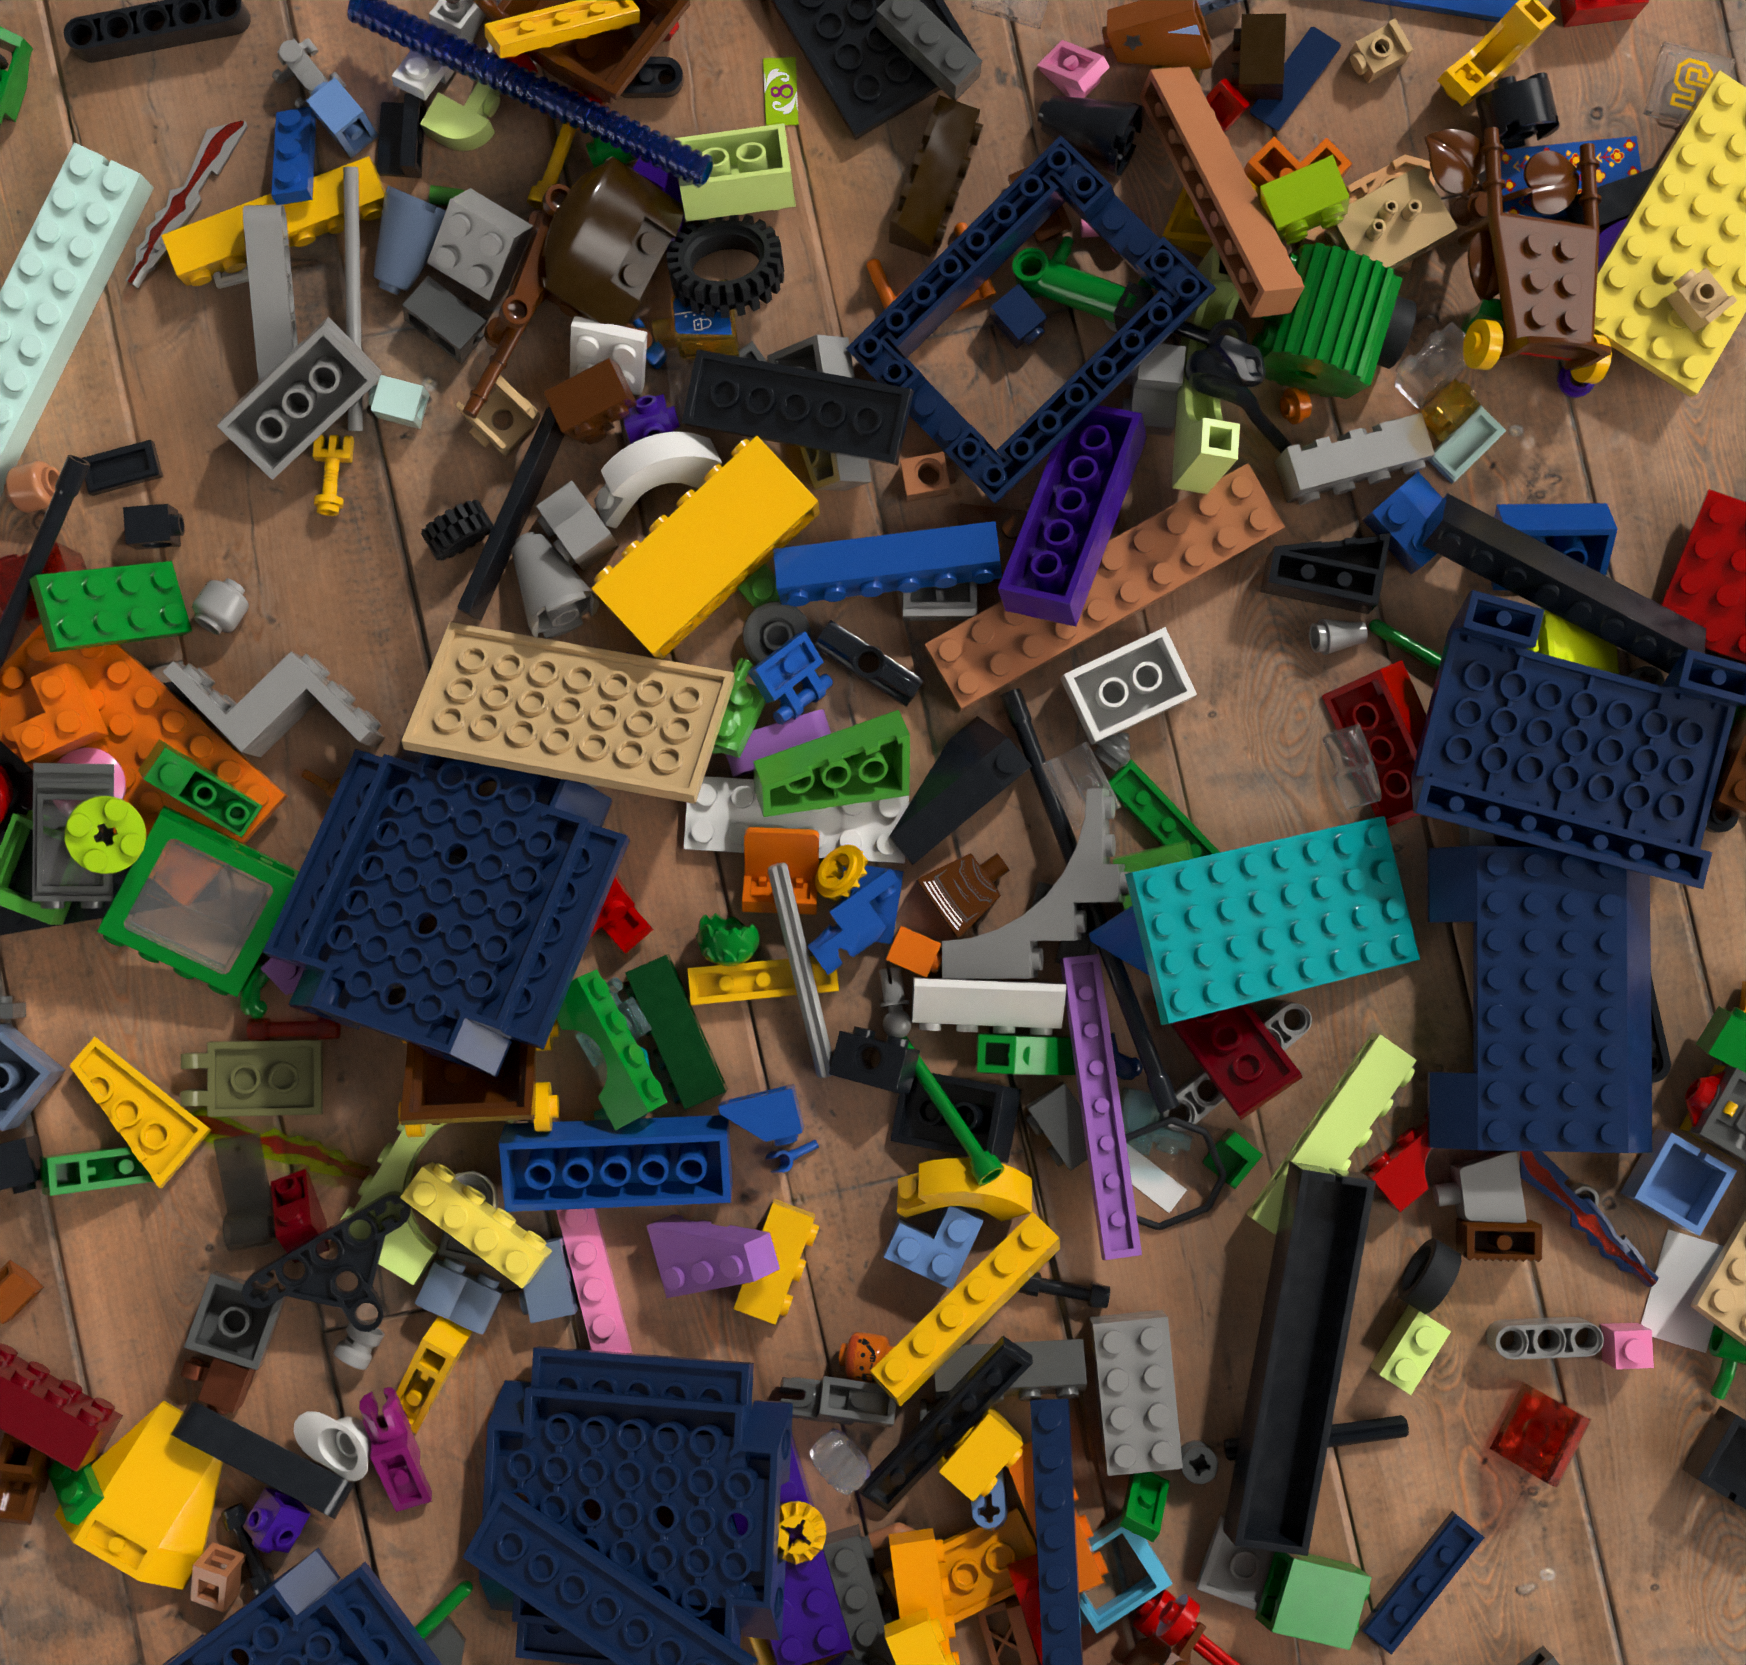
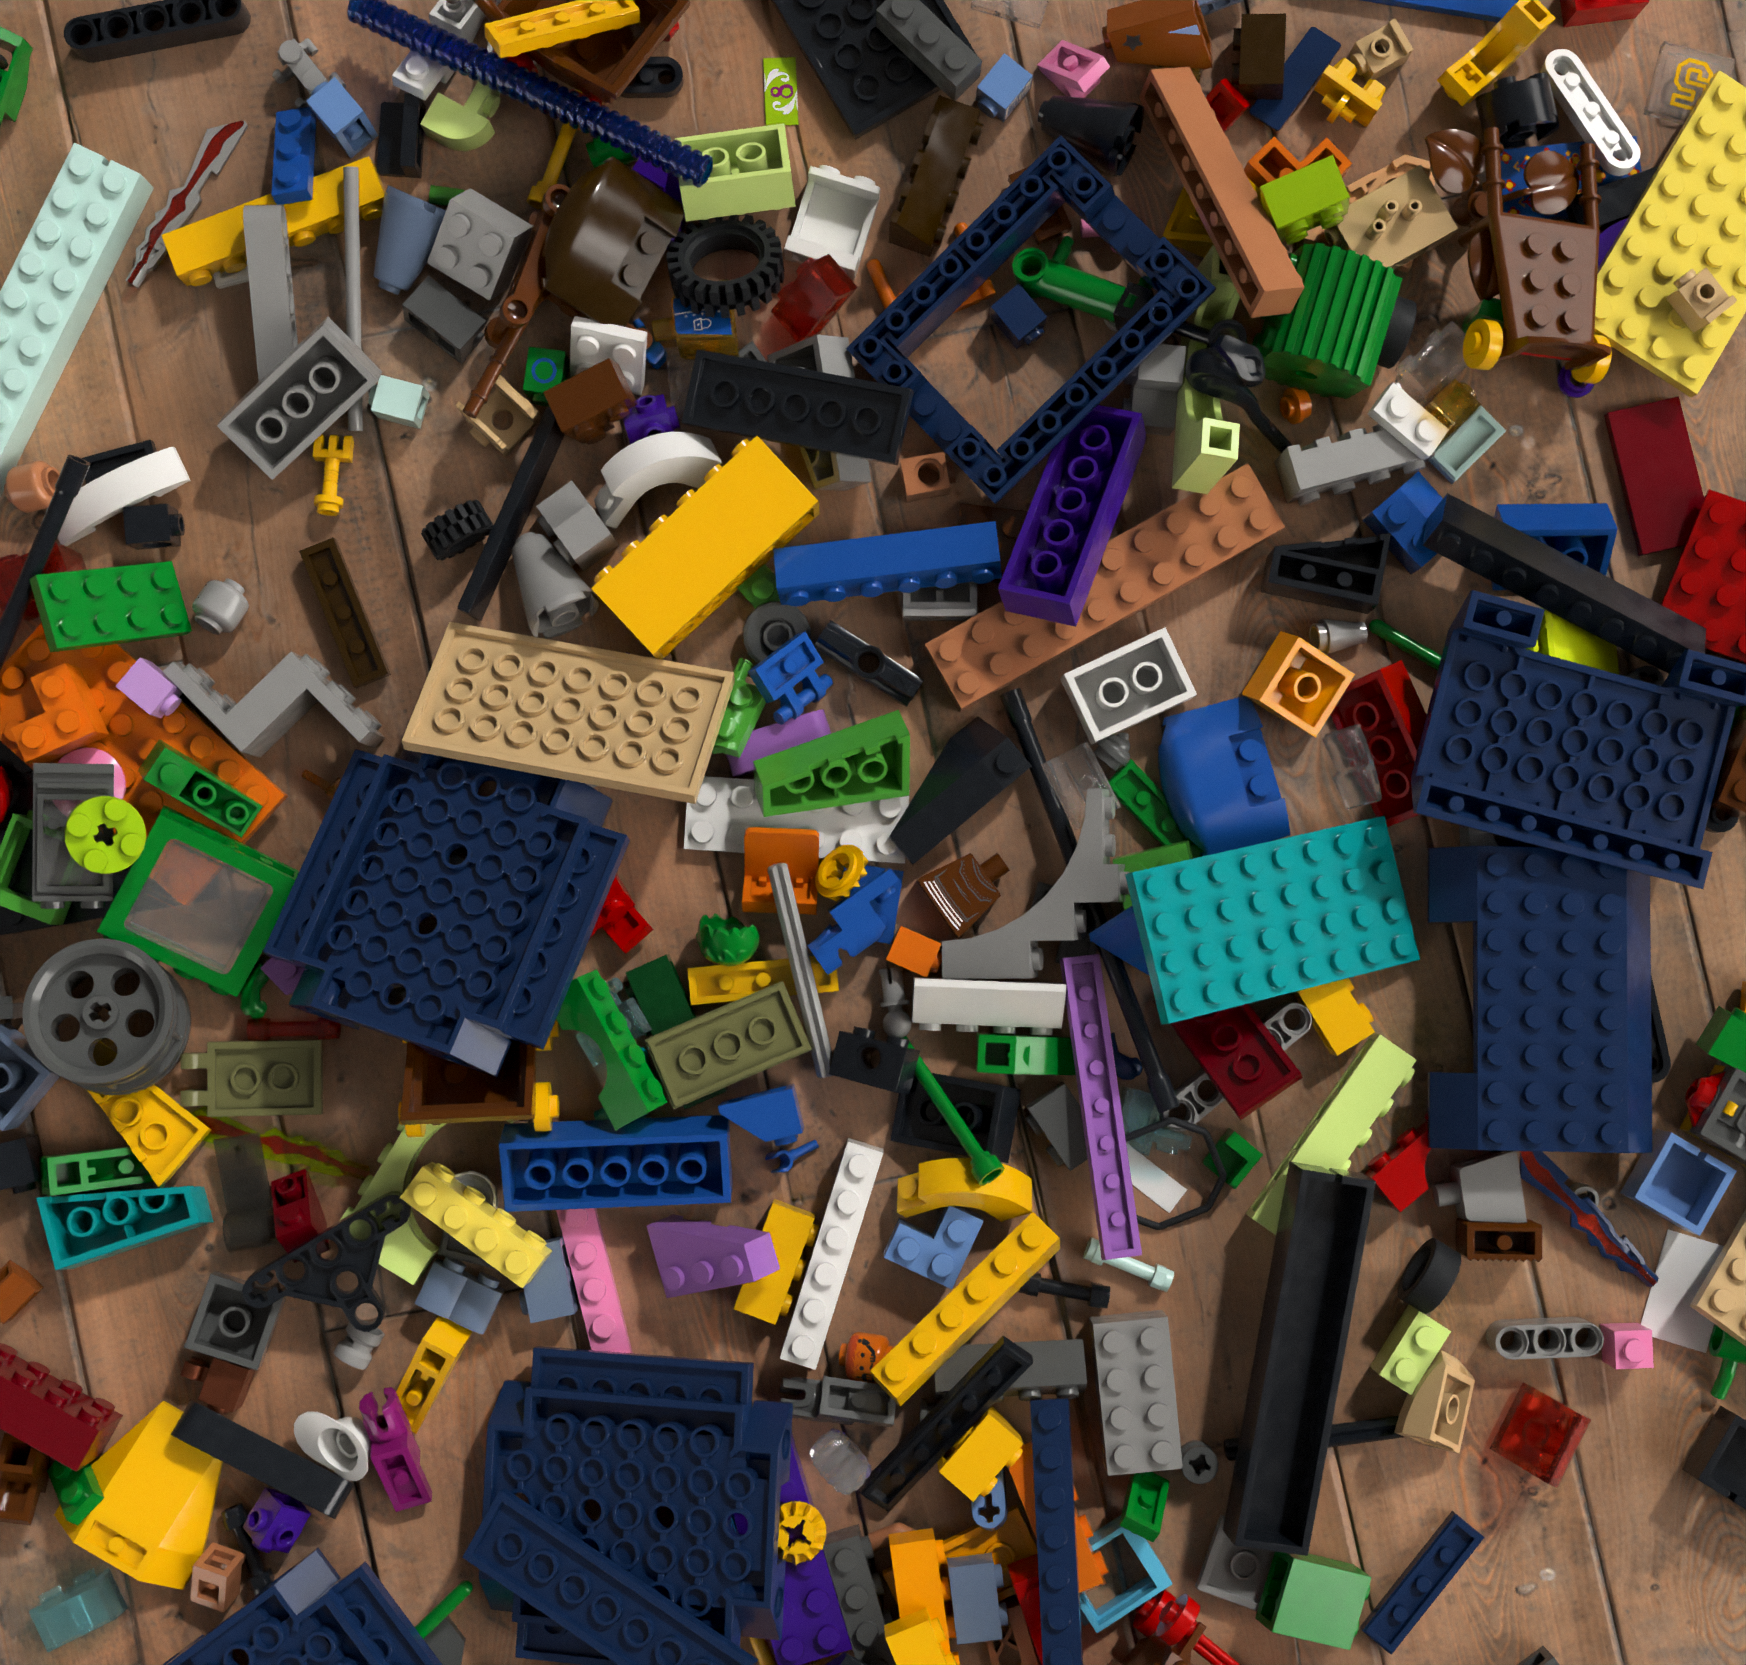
none -> dark grey wheel [22,939,191,1095]
none -> clear light blue brick [29,1568,128,1652]
none -> teal wedge [36,1186,214,1270]
none -> white slope [58,447,191,547]
none -> lavender brick [116,657,183,718]
none -> dark brown plate [299,537,391,689]
none -> green brick [523,347,570,407]
none -> olive tile [644,981,812,1109]
none -> clear red brick [771,254,858,343]
none -> white brick [780,1138,884,1370]
none -> white panel [784,165,880,281]
none -> sand blue brick [947,1553,1008,1645]
none -> medium blue brick [975,53,1033,122]
none -> light aqua bar [1083,1237,1174,1292]
none -> blue slope [1158,696,1290,856]
none -> light orange slope [1242,631,1355,738]
none -> yellow brick [1292,978,1375,1056]
none -> yellow hips [1314,58,1386,127]
none -> white plate [1367,382,1449,461]
none -> tan slope [1394,1350,1475,1454]
none -> white plate [1541,49,1640,176]
none -> dark red tile [1604,396,1704,556]

